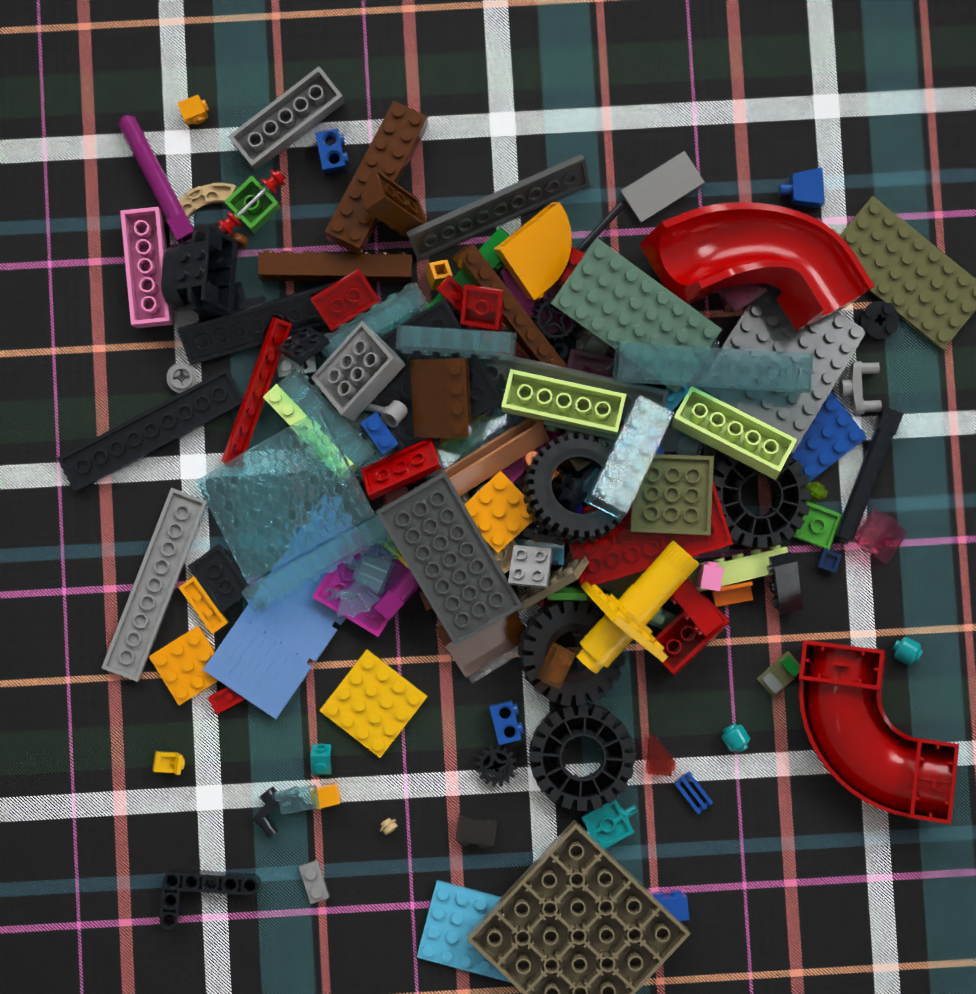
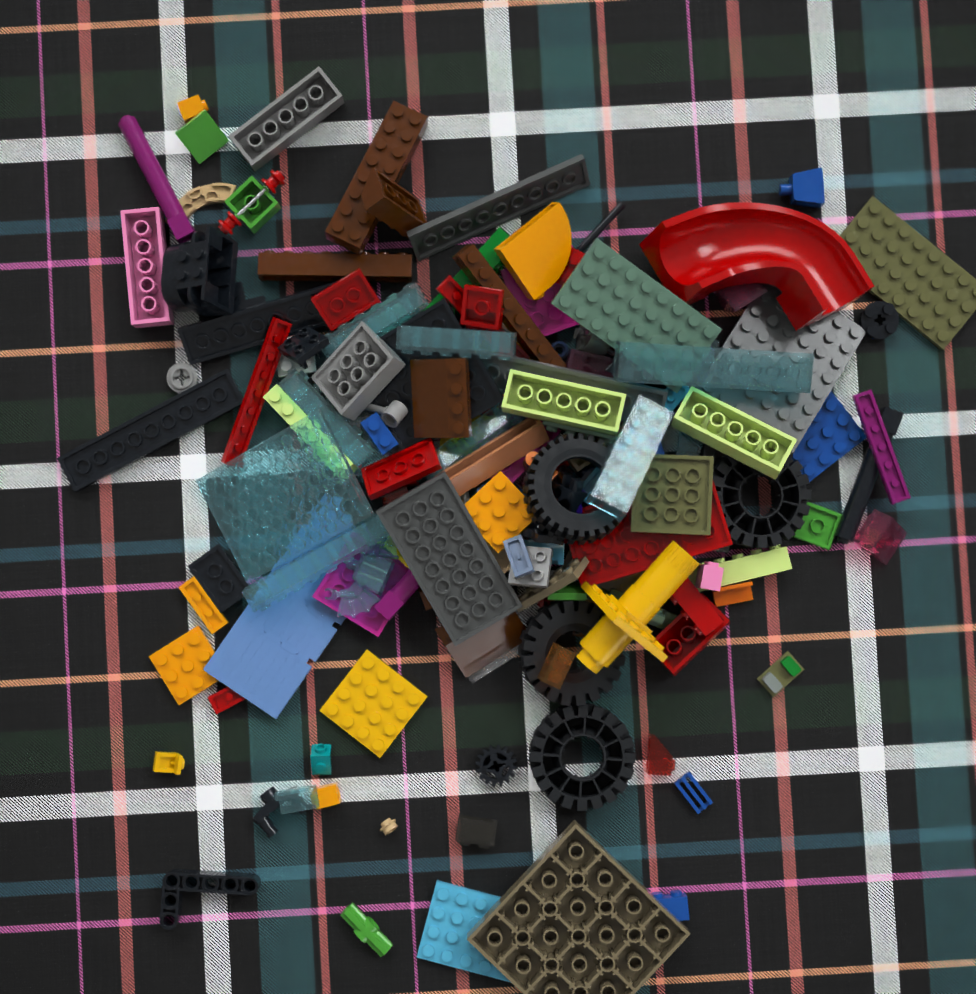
light grey plate [102,488,208,682] -> none
dark orange tile [229,233,248,249] -> none
light grey plate [299,859,330,904] -> none
blue brick [315,128,349,175] -> none
light orange brick [426,260,453,291] -> none
blue brick [489,700,524,745] -> none
black gear [530,292,580,345] -> none
teal plate [581,799,639,849] -> none
light grey tile [620,151,705,224] -> none
teal head [721,723,750,753] -> none
black brick [767,552,803,615] -> none
red piece [799,640,959,824] -> none
clear neon green plate [806,481,828,500] -> none
dark blue plate [816,549,842,573] -> none
light grey connector [839,361,882,414] -> none
teal head [892,637,923,665] -> none
none -> bright green tile [175,109,229,164]
none -> bright green piece [340,902,393,957]
none -> sand blue plate [503,534,535,579]
none -> magenta tile [852,389,911,505]

